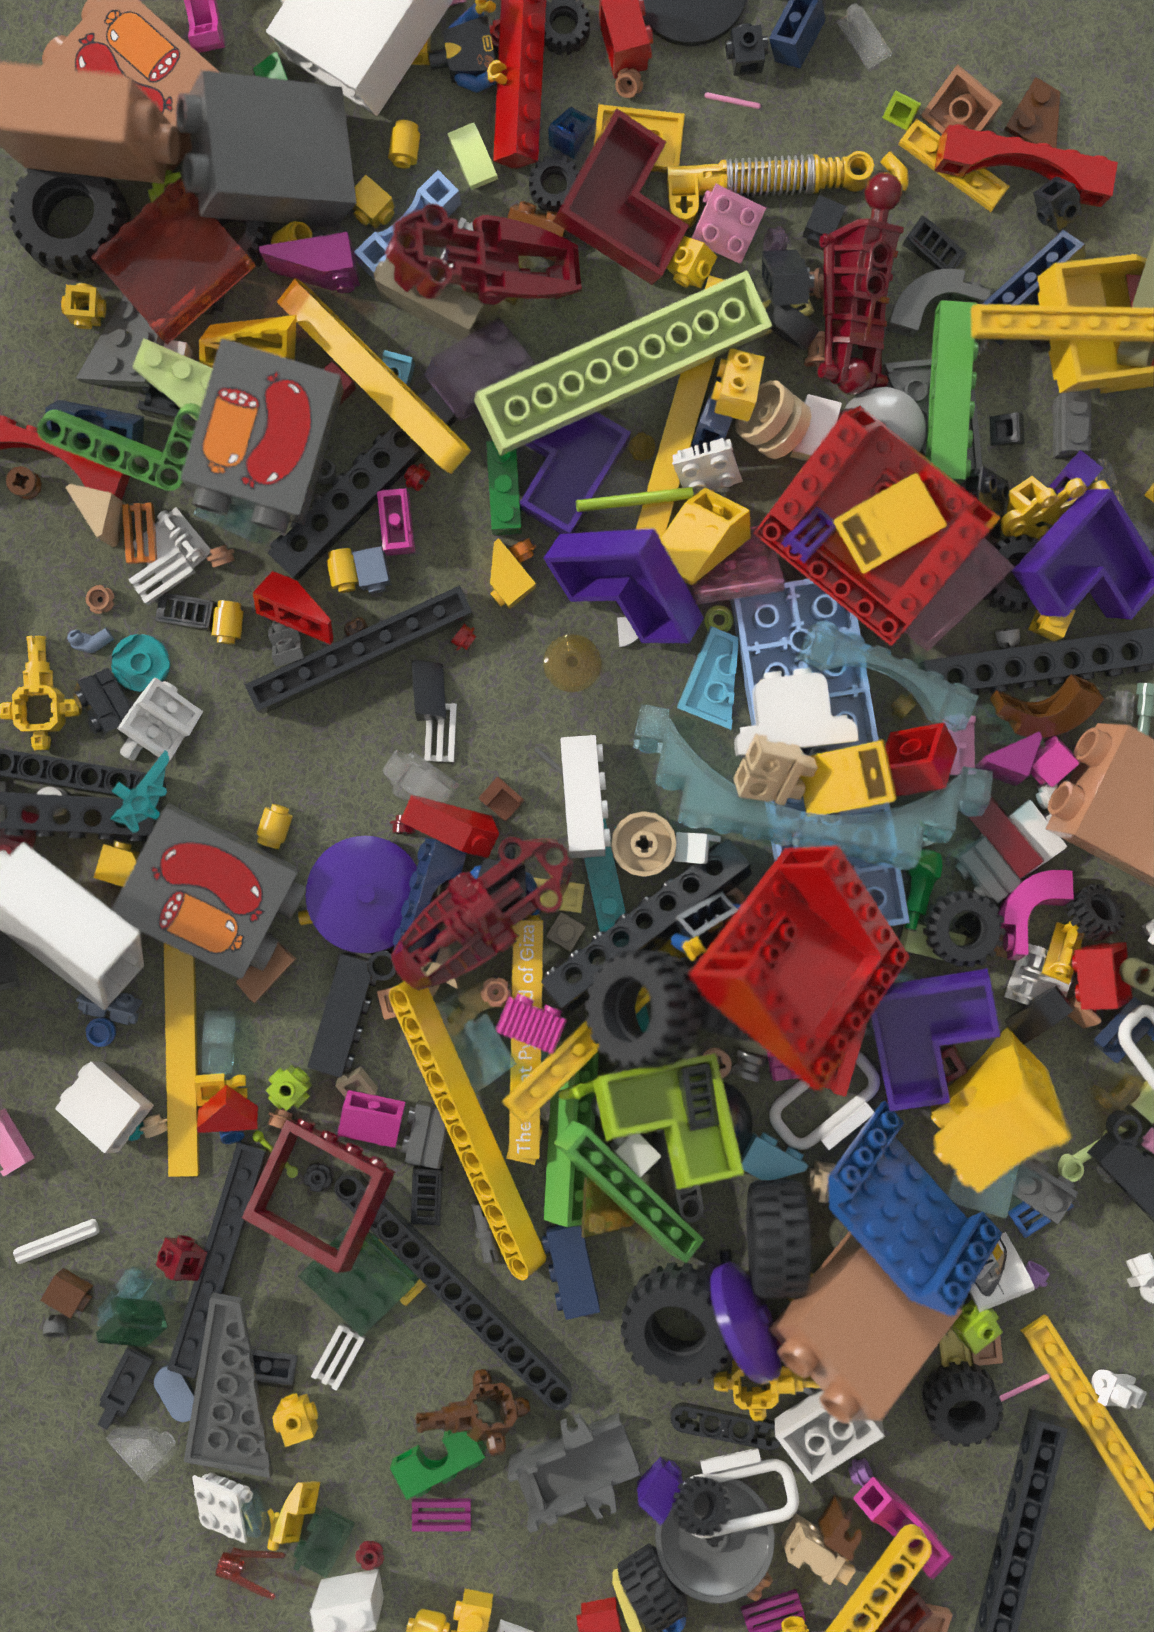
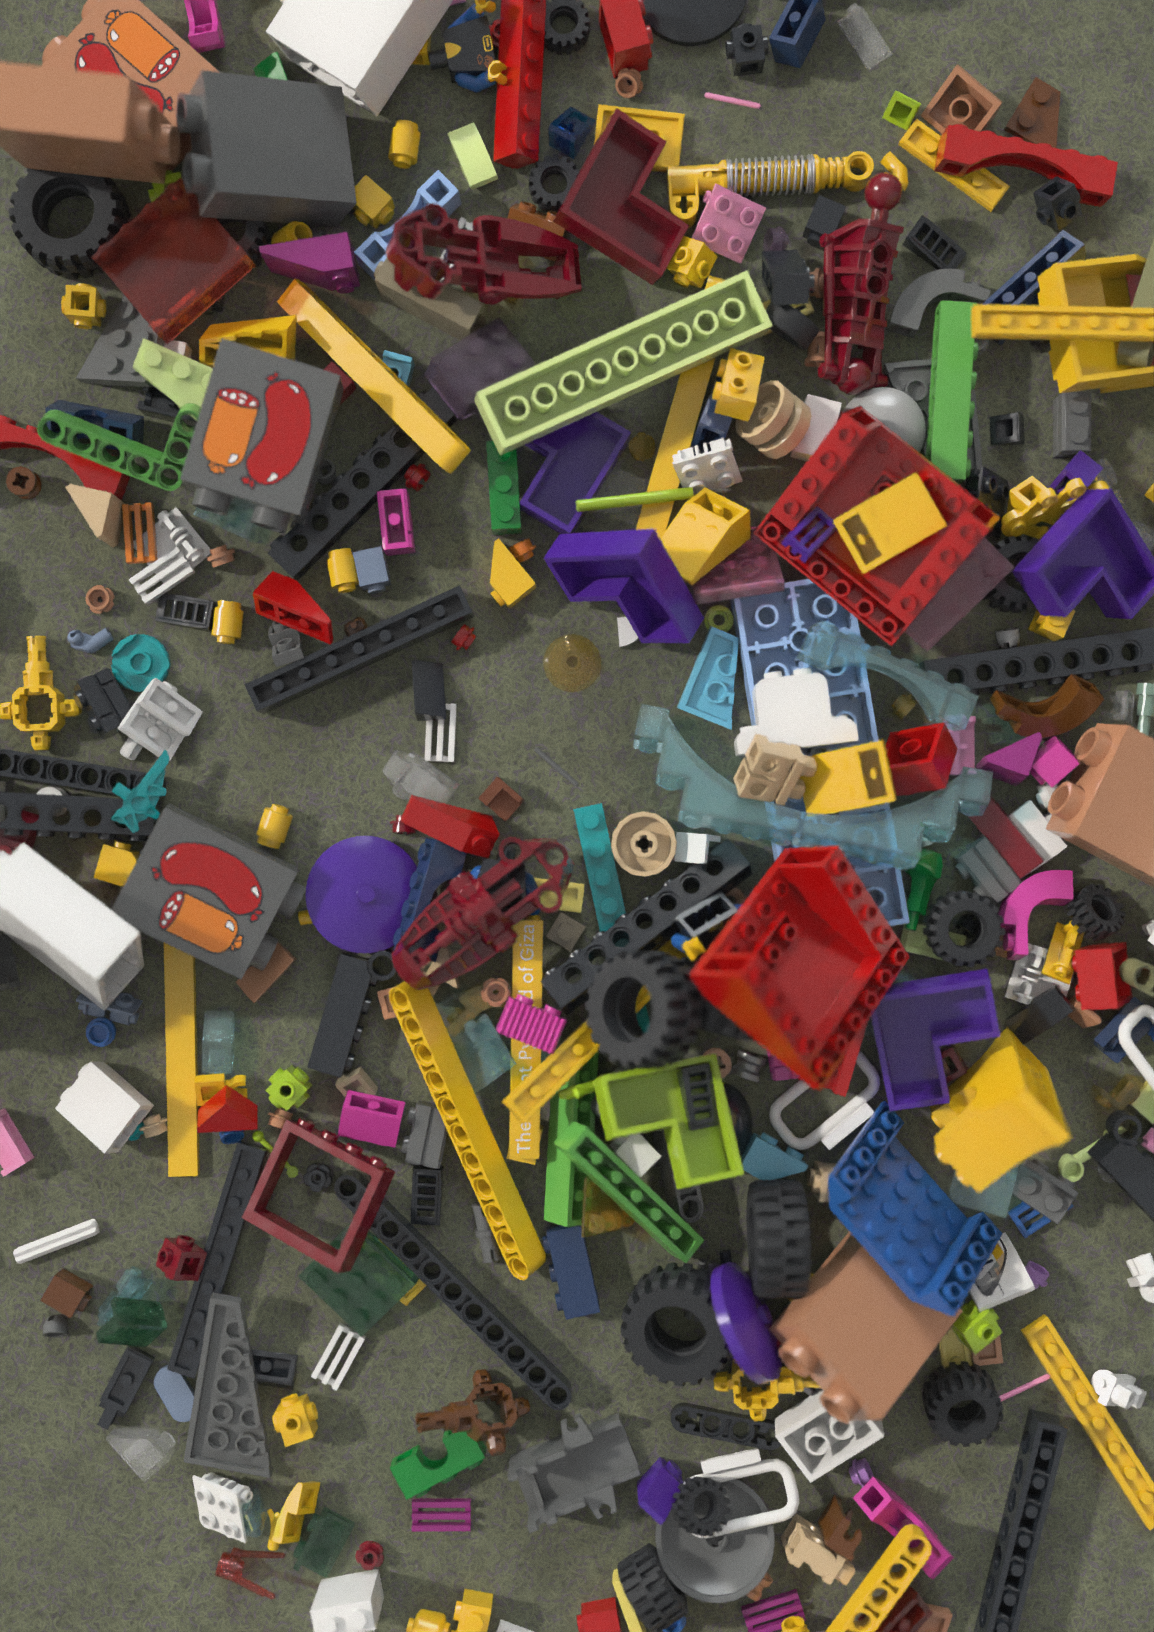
white brick [560,735,611,859] -> none

